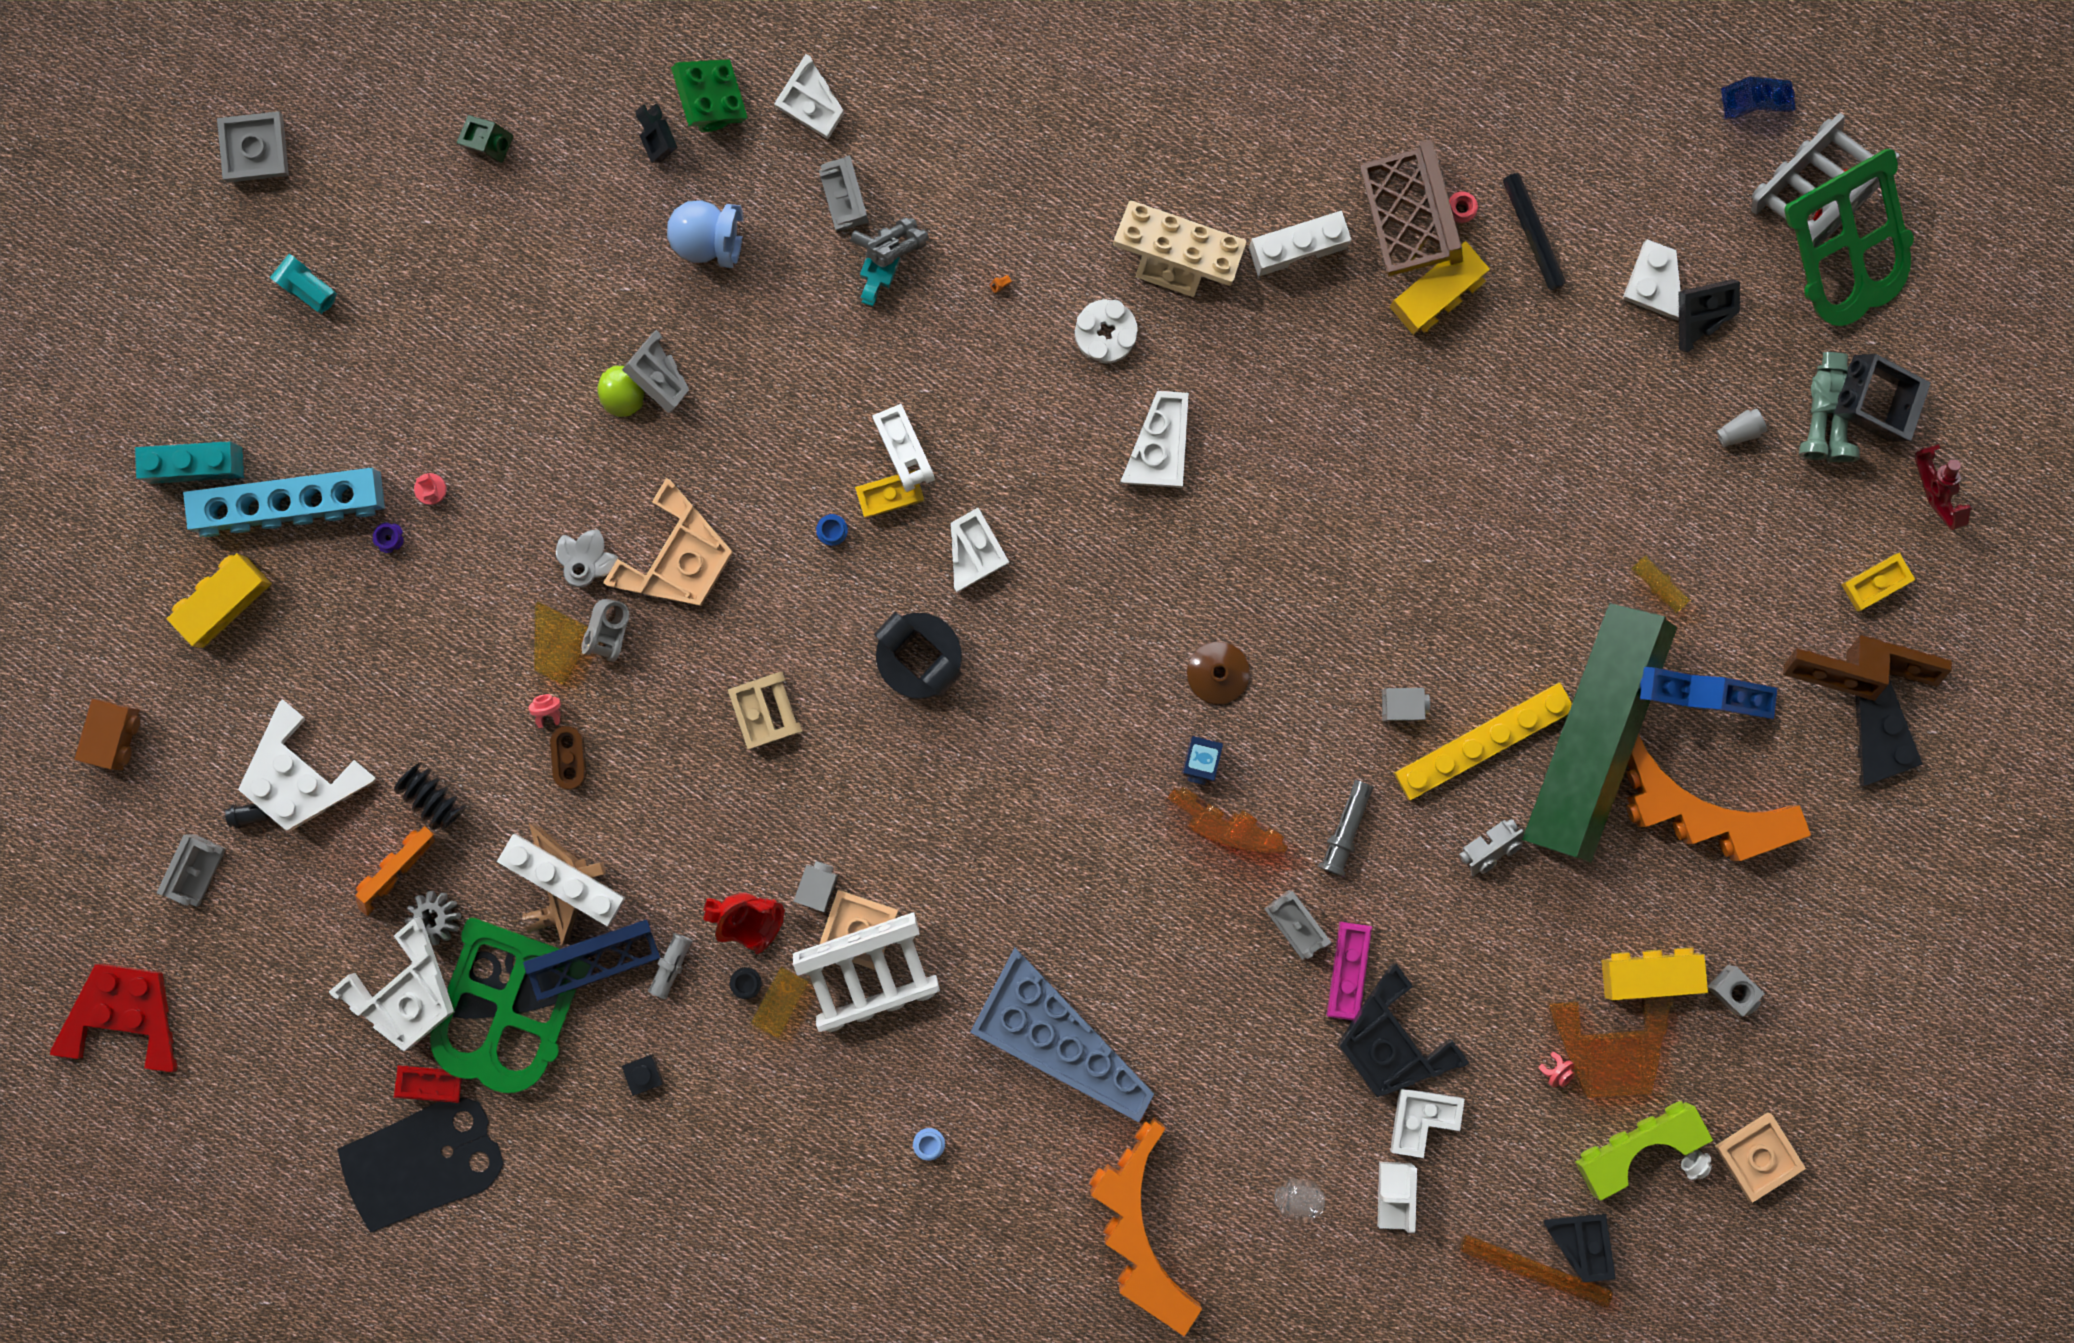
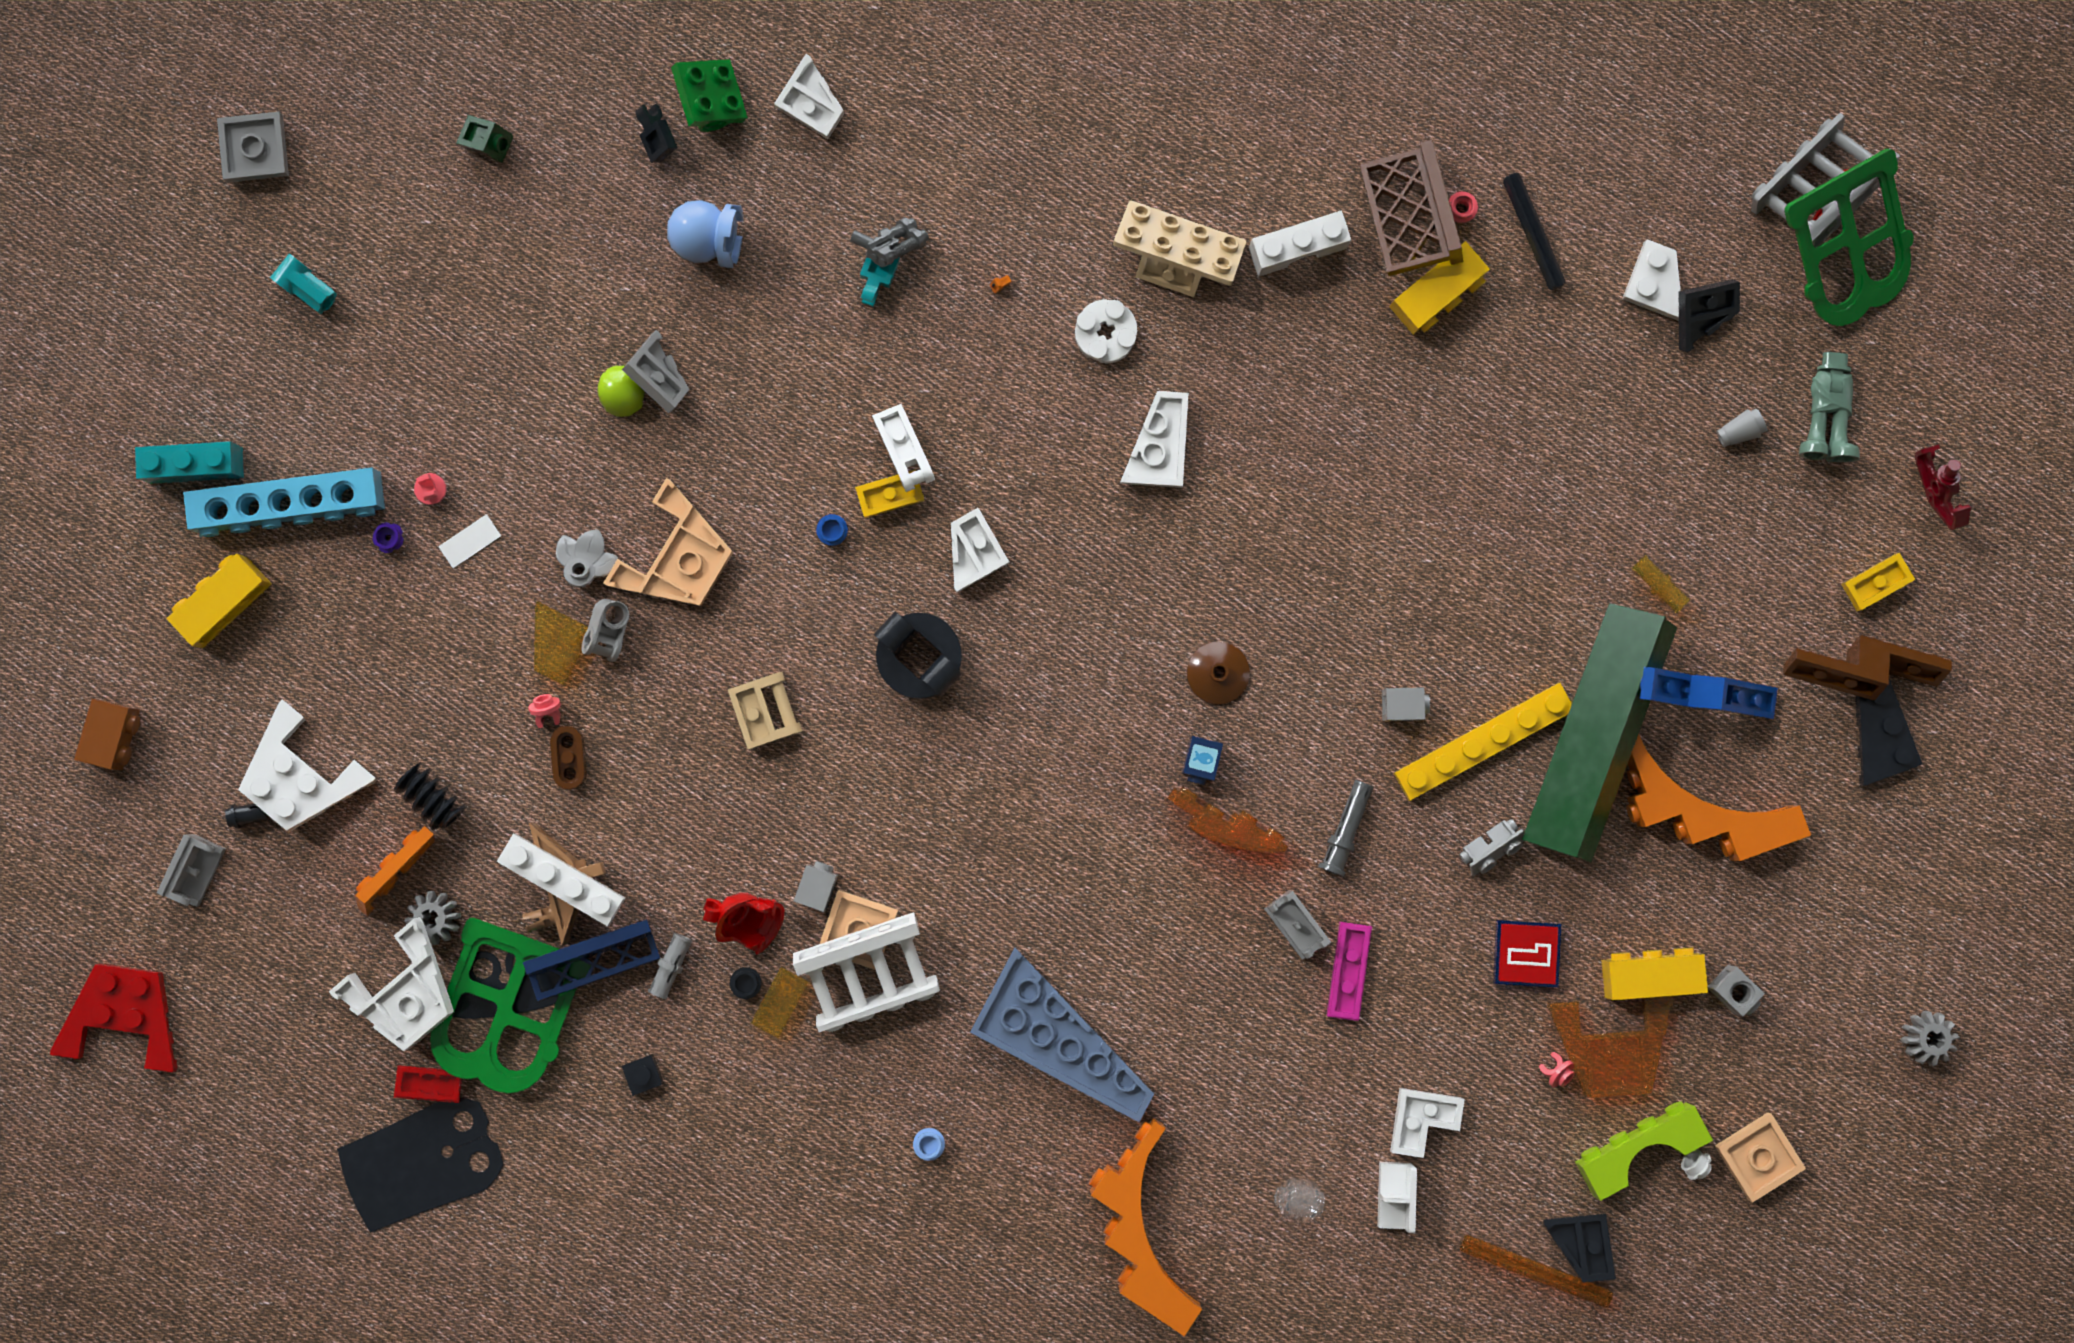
light grey hinge [819,155,869,232] -> none
black wing [1337,963,1469,1097] -> none
clear blue bracket [1721,76,1796,119] -> none
black window [1834,354,1931,442] -> none
none -> white sticker [438,514,501,568]
none -> red tile [1493,920,1561,988]
none -> light grey gear [1900,1011,1959,1066]

